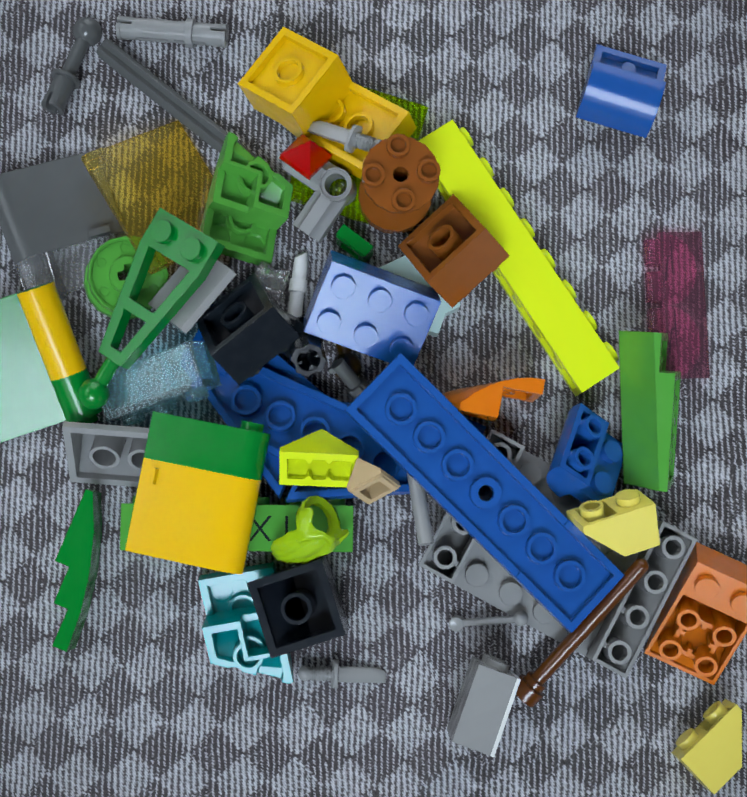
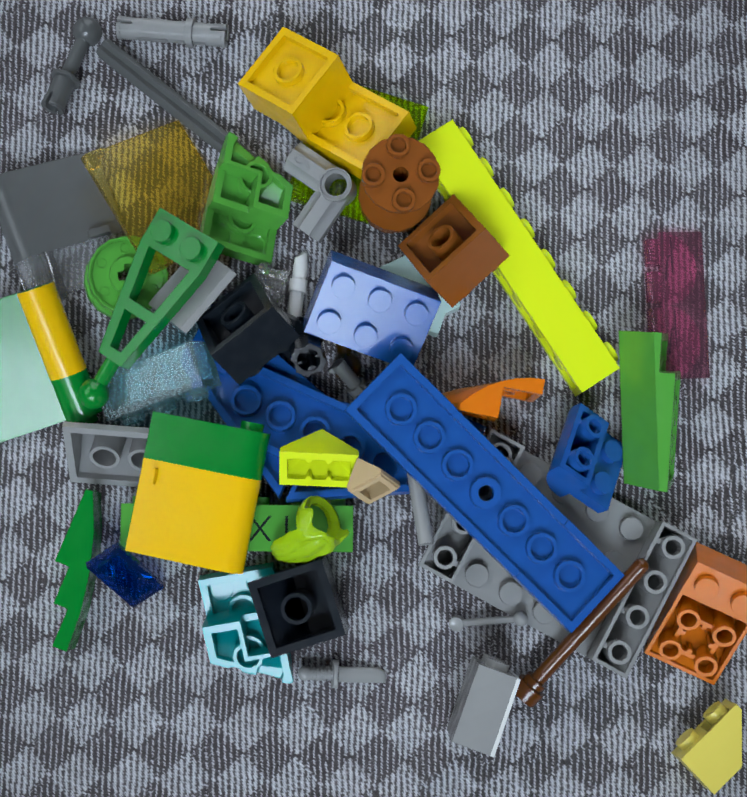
red slope [279,134,332,180] -> none
light grey piece [308,121,382,153] -> none
green tile [336,224,374,263] -> none
light yellow slope [566,489,660,557] -> none
blue brick [576,44,667,138] -> none
none -> clear blue slope [86,542,164,608]

